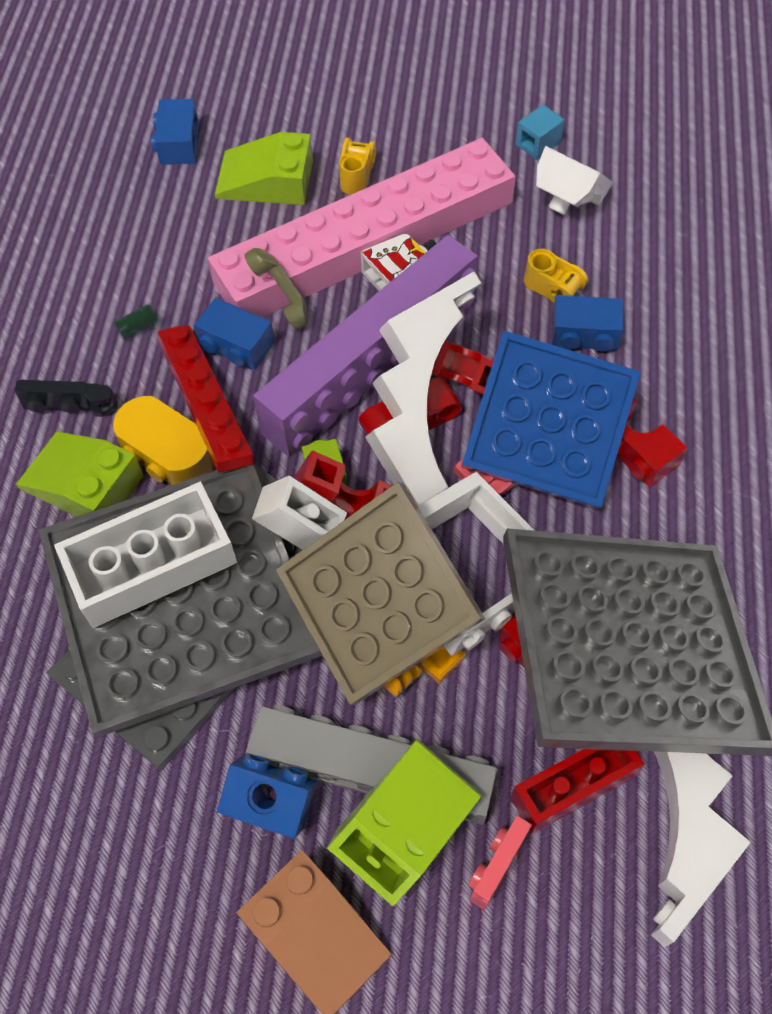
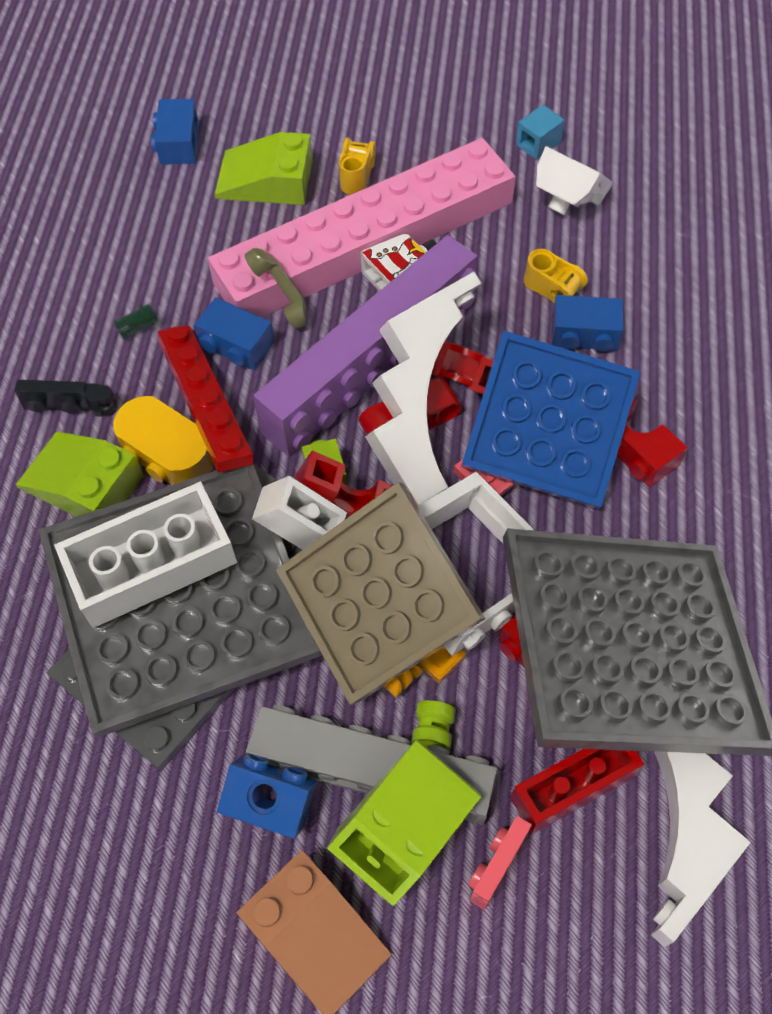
none -> lime wheel [411,700,456,751]

